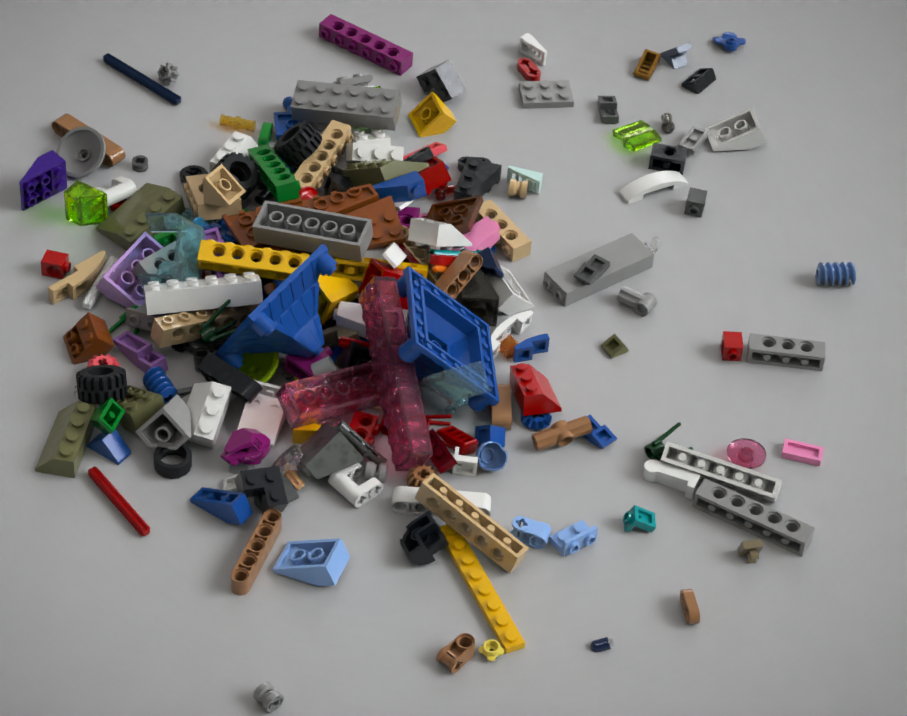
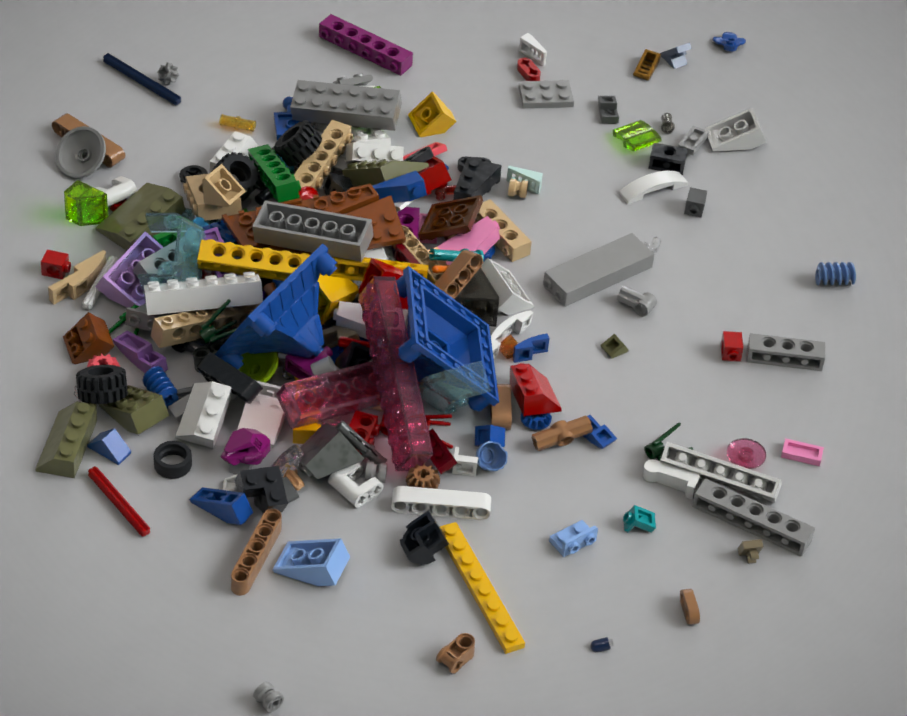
dark purple slope [19,150,67,211] -> none
green slope [90,398,125,434] -> none
dark grey bush [132,155,148,172] -> none
light grey slope [135,394,191,450] -> none
green beam [258,122,273,146] -> none
white slope [382,242,407,269] -> none
white slope [408,218,472,250] -> none
tan brick [415,473,529,574] -> none
brick [416,60,465,102] -> none
red beam [429,254,457,266] -> none
red slope [436,425,479,455] -> none
dark blue slope [476,247,504,278] -> none
light yellow plate [479,639,504,662] -> none
light blue piece [510,516,551,549] -> none
dark grey slope [574,254,610,285] -> none
black slope [681,68,716,94] -> none

